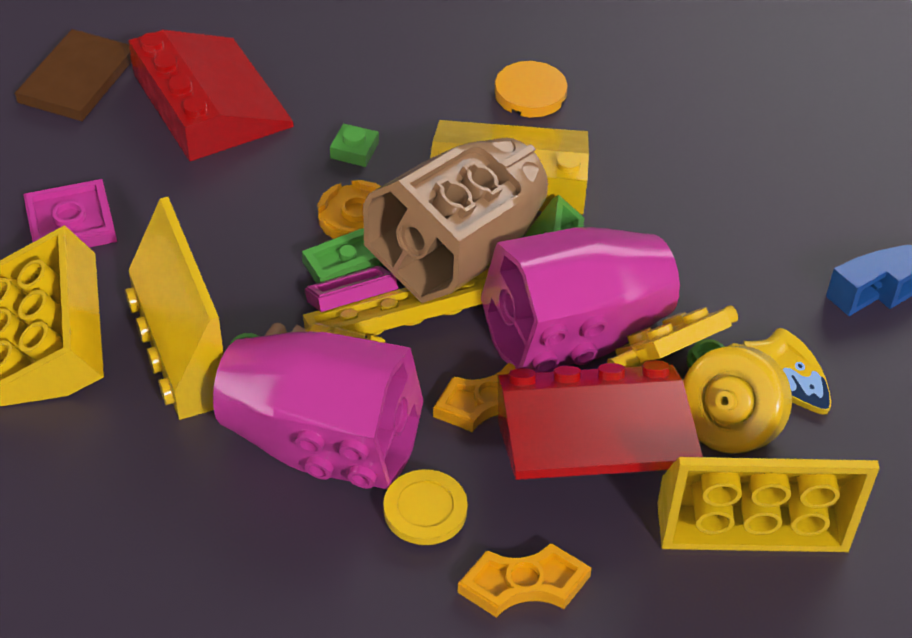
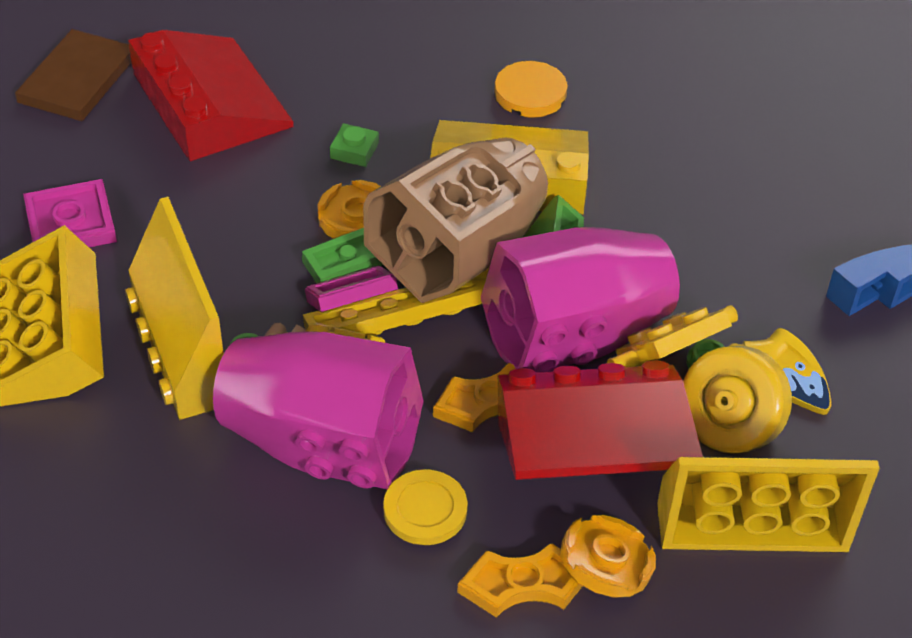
none -> light orange tile [561,515,656,597]

